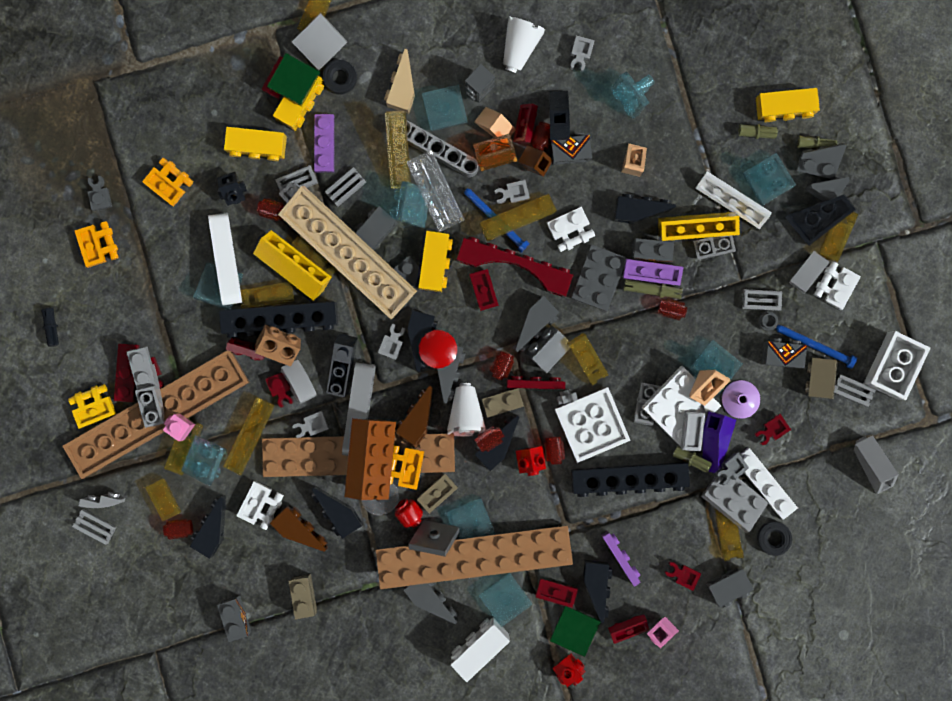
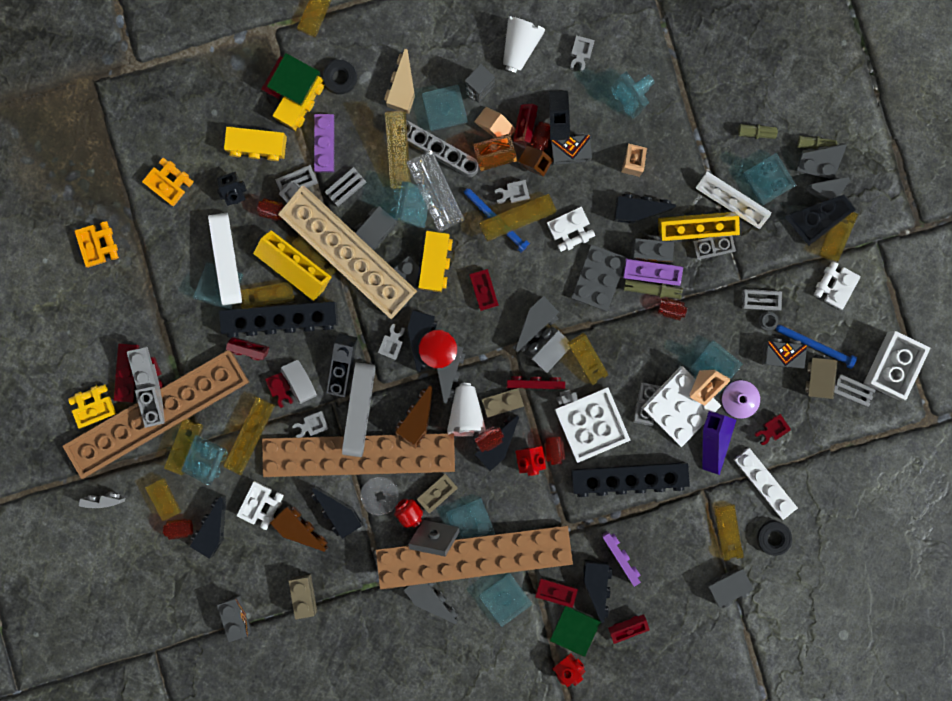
black axle [41,308,59,347] -> none
light grey tile [72,509,117,545] -> none
dark grey plate [88,176,112,211] -> none
bright pink brick [163,414,195,441] -> none
medium nougat brick [255,325,301,367] -> none
light grey slope [292,13,347,70] -> none
dark orange piece [344,418,396,500] -> none
light orange plate [390,445,425,490] -> none
white brick [451,617,510,682] -> none
dark red arch [456,236,573,298] -> none
clear red brick [490,351,514,381] -> none
bright pink brick [647,617,679,649] -> none
dark red plate [664,561,701,591] -> none
olive axle [673,446,712,473] -> none
light grey tile [680,411,705,451] -> none
light grey plate [701,467,769,533] -> none
dark grey plate [714,452,749,485] -> none
yellow brick [756,88,820,122] -> none
light grey slope [789,251,829,294] -> none
light grey slope [854,435,899,494] -> none

